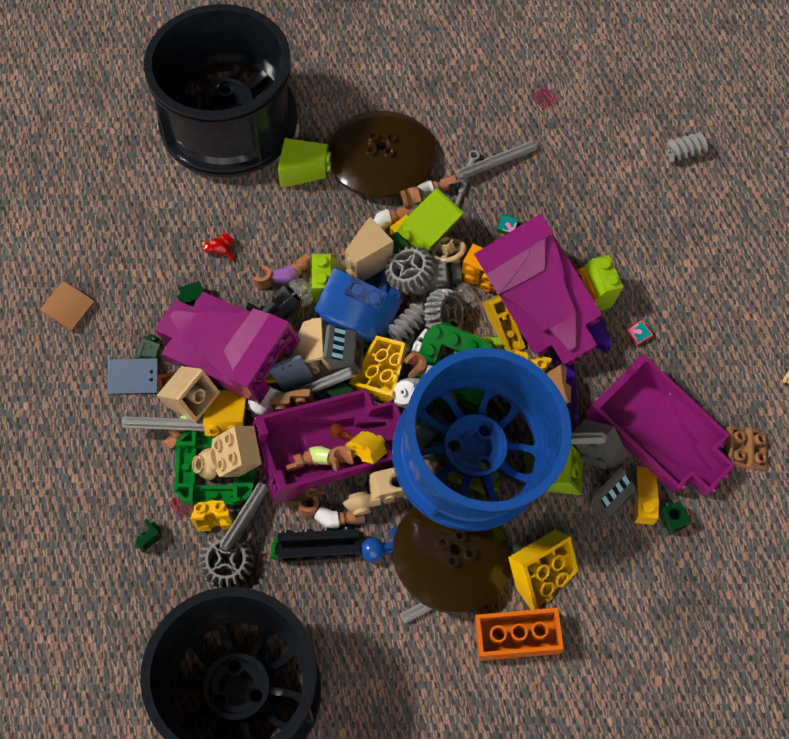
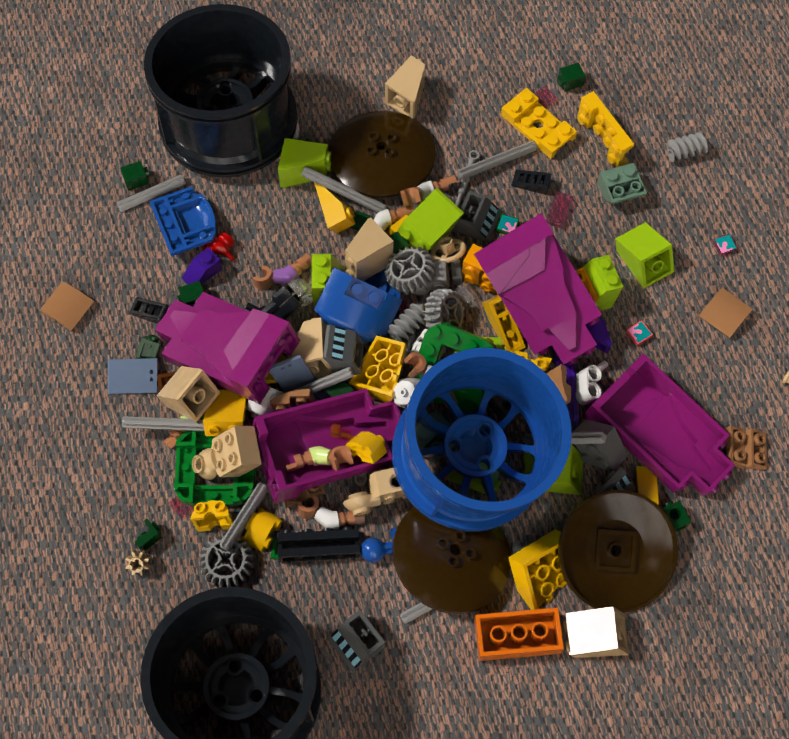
none -> light grey axle [117,175,186,212]
none -> dark green brick [120,161,150,191]
none -> tan gear [125,550,151,576]
none -> black slope [129,297,169,324]
none -> blue slope [149,187,216,256]
none -> dark purple slope [182,247,222,285]
none -> yellow cylinder [241,507,282,552]
none -> light grey axle [302,167,386,213]
none -> yellow slope [314,182,355,233]
none -> dark grey slope [328,610,386,673]
none -> dark green tile [349,210,373,231]
none -> tan slope [385,55,425,119]
none -> dark grey slope [455,191,502,243]
none -> yellow piece [501,87,577,159]
none -> black slope [511,170,552,195]
none -> clear pink tile [546,191,574,229]
none -> dark green brick [556,62,586,92]
none -> dark brown dish [558,490,678,613]
none -> slope [563,607,629,658]
none -> white beam [576,361,608,405]
none -> yellow piece [577,91,634,167]
none -> sand green slope [597,163,647,204]
none -> lime slope [615,222,674,288]
none -> medium nougat slope [699,288,753,339]
none -> tile [712,233,738,257]

